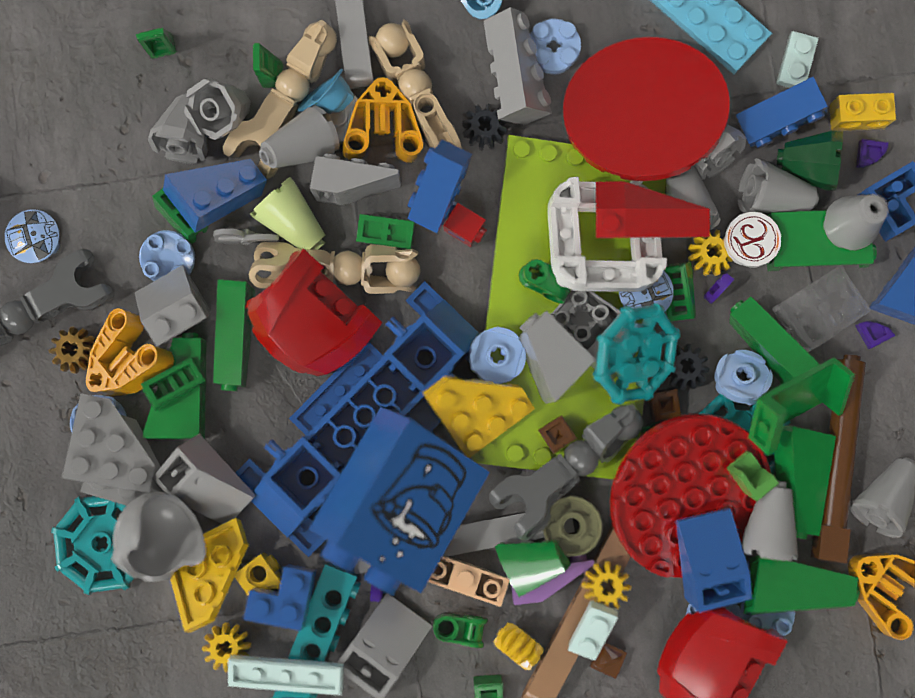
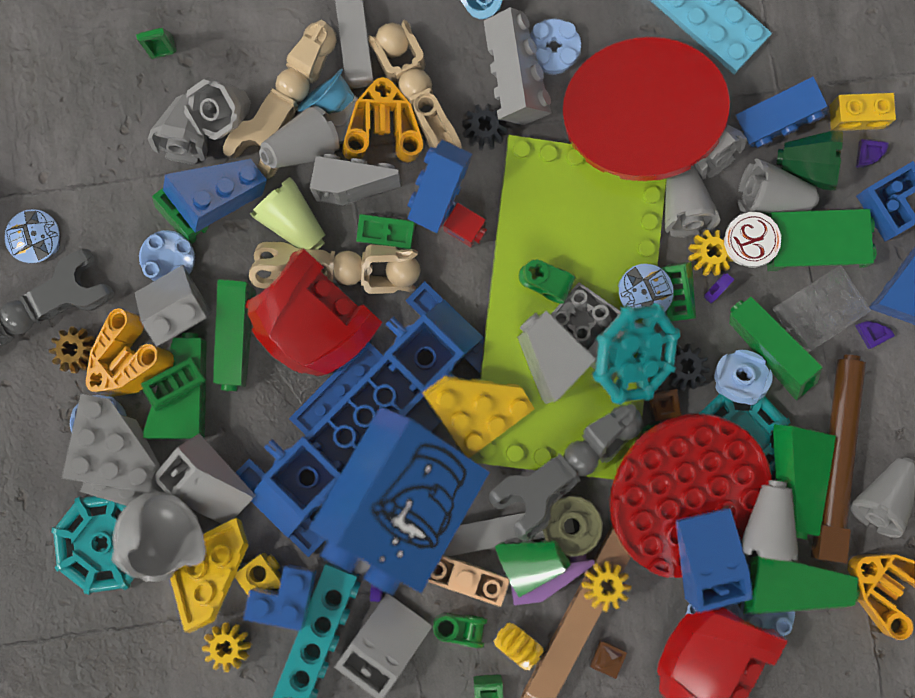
light grey piece [213,229,279,245] -> none
light aqua tile [228,655,344,695] -> none
green slope [253,43,283,88] -> none
light blue plate [469,327,526,384] -> none
reddish brown tile [538,415,577,455] -> none
white plate [548,177,667,292] -> none
light aqua plate [568,600,618,661] -> none
red wedge [596,181,710,238] -> none
bright green panel [726,451,779,501] -> none
green panel [748,357,855,455] -> none
light aqua plate [776,31,818,88] -> none
light grey cone [824,195,888,251] -> none

